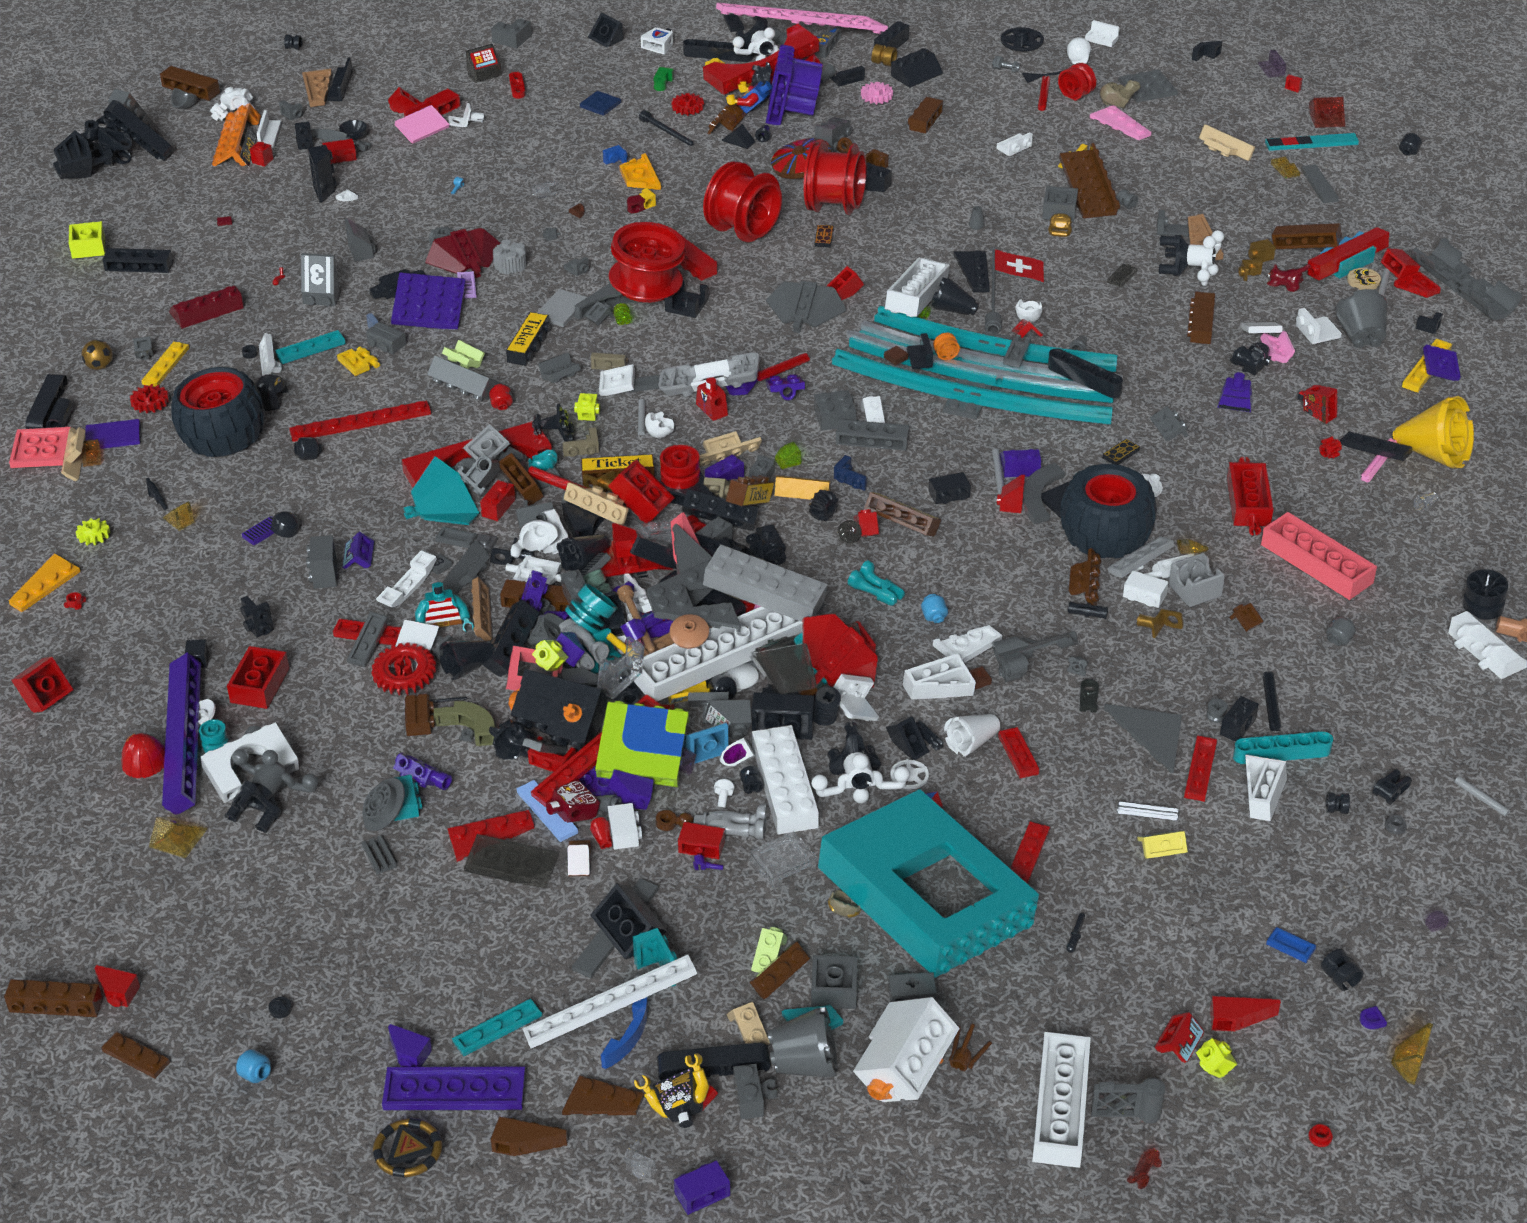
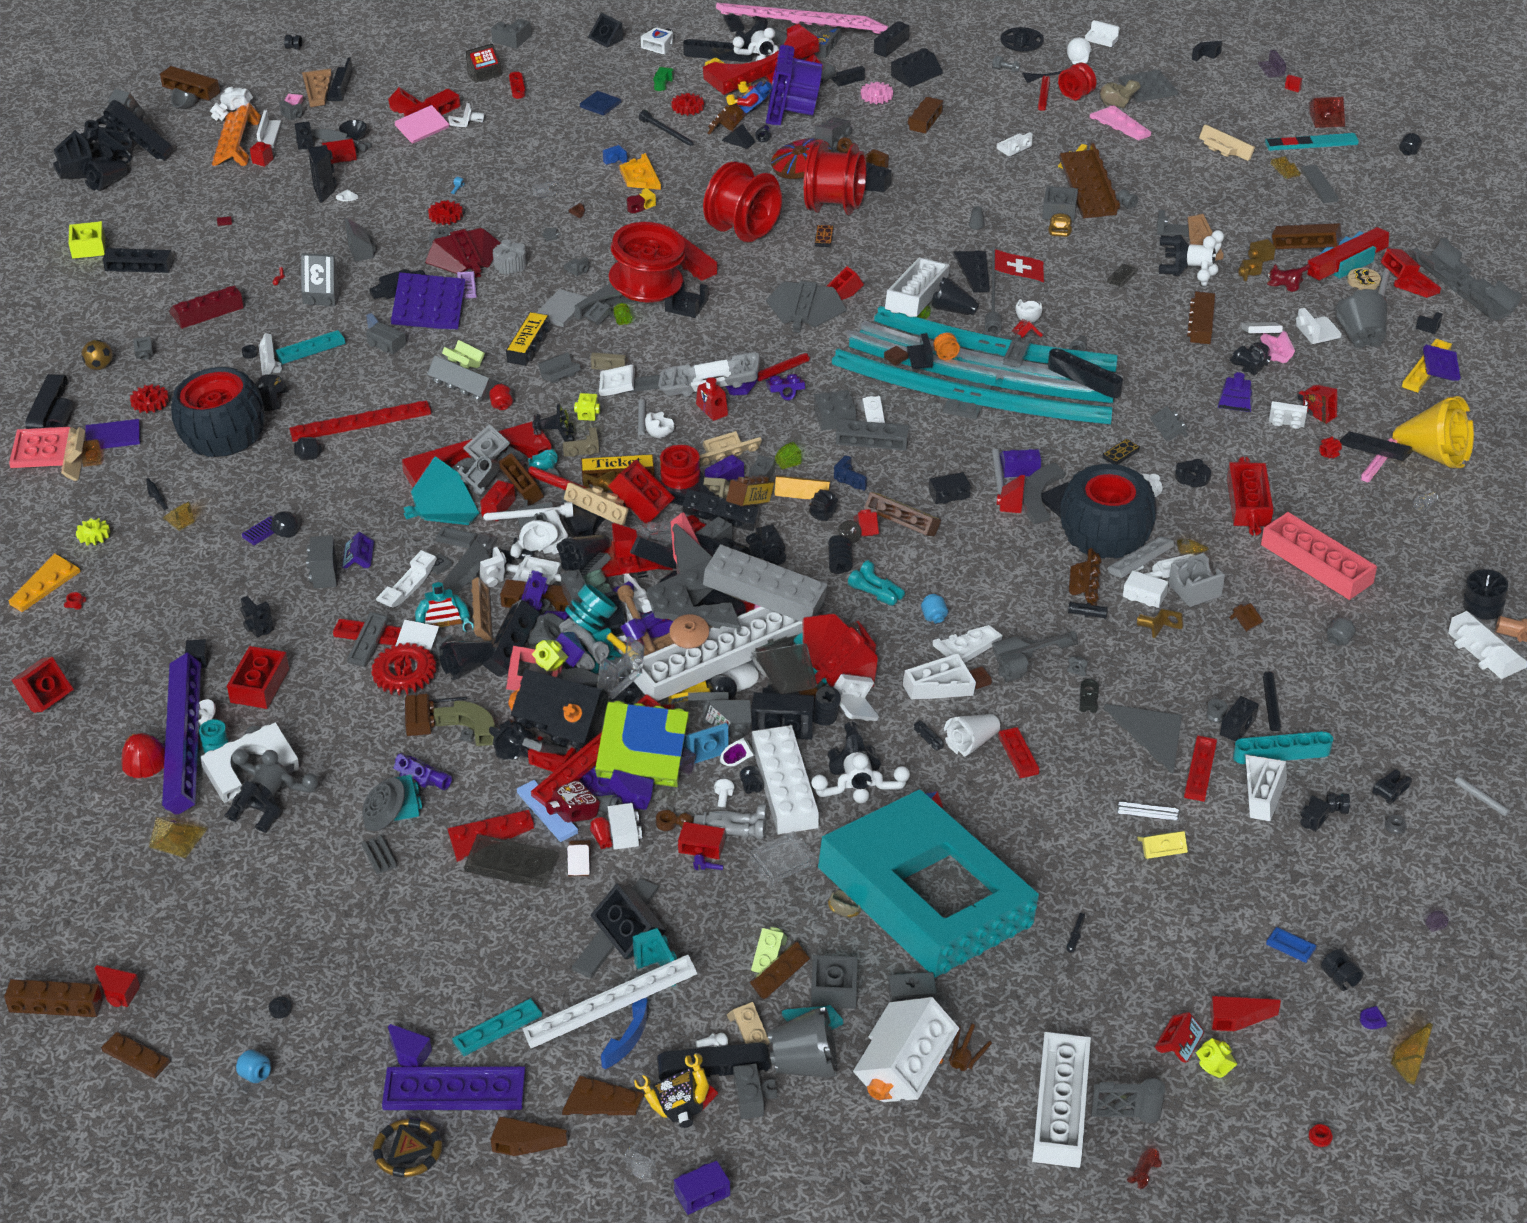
yellow plate [141,341,189,387] -> none
black sticker [240,127,257,167] -> none
yellow plate [337,346,380,376] -> none
black hair [750,62,773,97] -> none
pearl gold wheel [871,44,897,66] -> none
black slope [886,716,929,760] -> none
white wheel [890,759,929,789] -> none
red plate [1010,821,1050,884] -> none
none -> black cone [82,160,128,191]
none -> bright pink plate [285,94,303,106]
none -> red gear [428,200,463,225]
none -> white bracket [480,547,506,587]
none -> white piece [483,502,573,521]
none -> white plate [695,1033,728,1048]
none -> black piece [828,535,853,574]
none -> black plate [1175,459,1212,488]
none -> white bracket [1269,401,1308,429]
none -> black brick [1300,795,1331,832]

